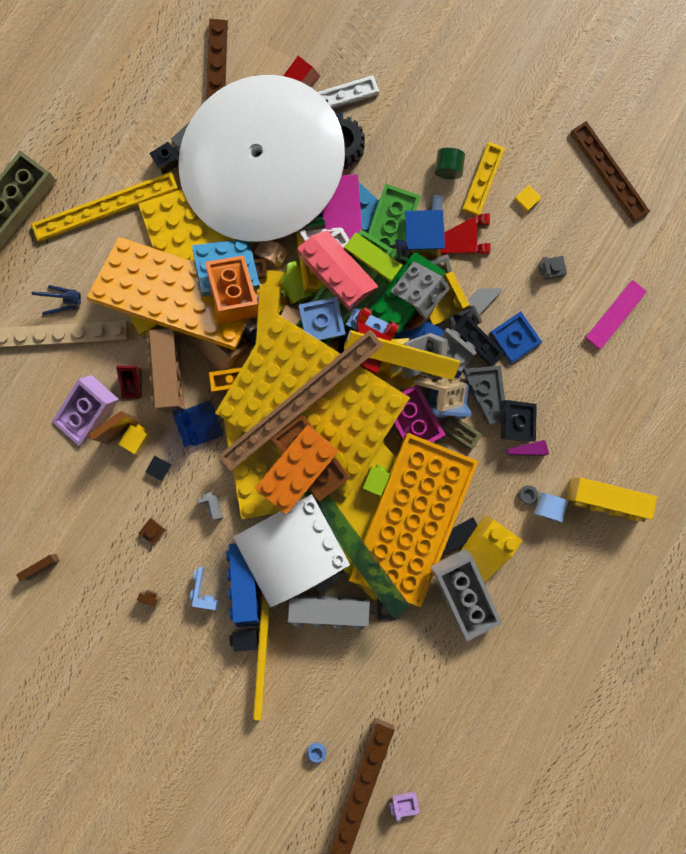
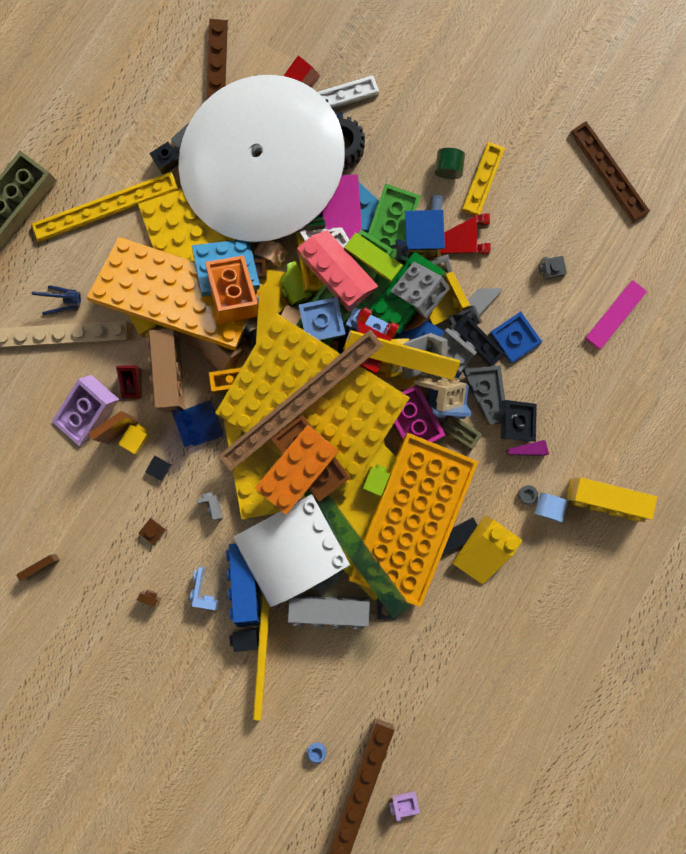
light grey brick [430,549,502,641] -> none
yellow tile [514,184,542,212] -> none

